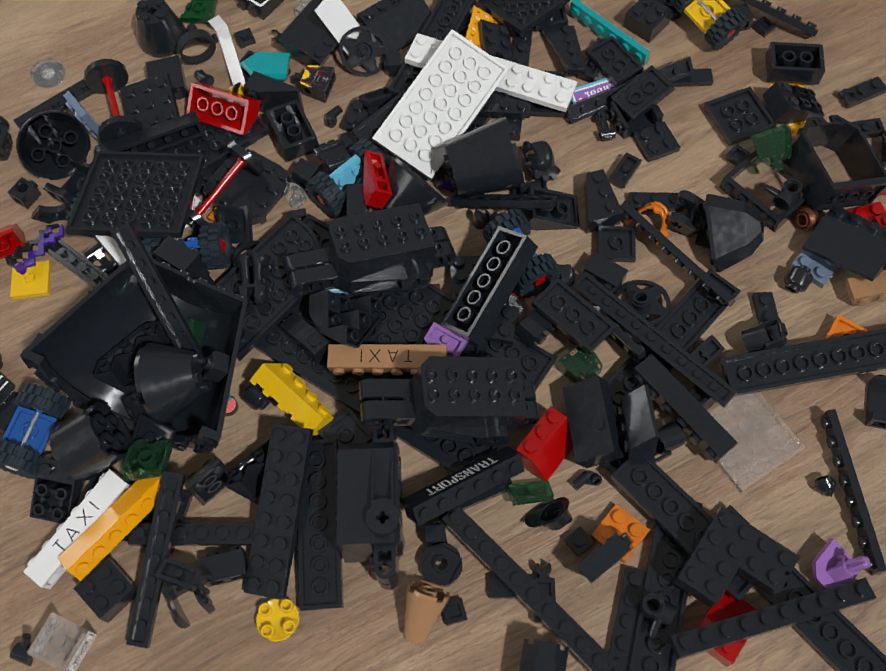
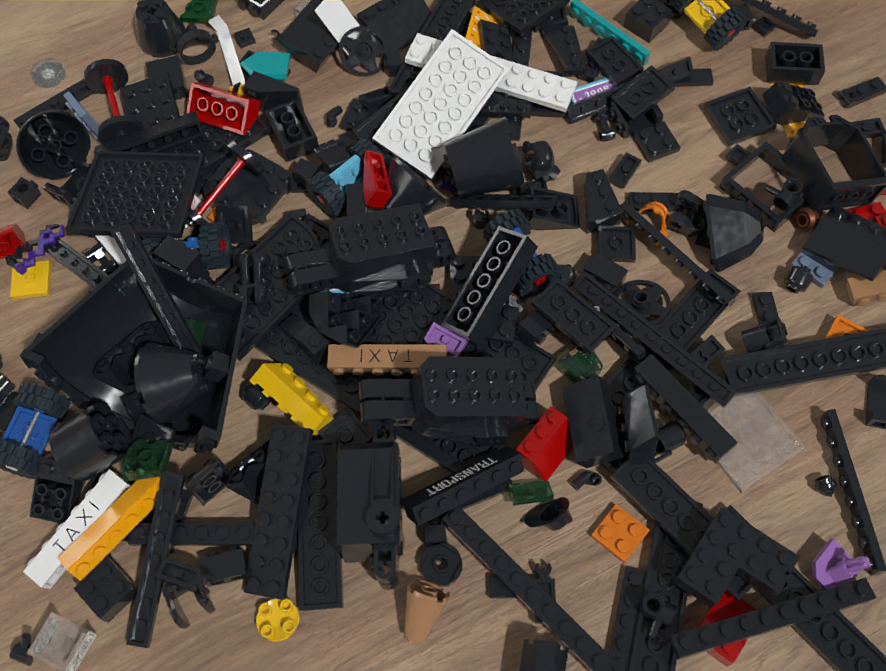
black tile [31,202,73,224] -> none
tile [225,396,239,416] -> none
clear piece [284,182,308,208] -> none
black torso [293,65,336,103] -> none
black tile [443,598,468,626] -> none
black plate [564,526,594,557] -> none
black brick [577,531,634,584] -> none
clear green torso [751,124,792,172] -> none

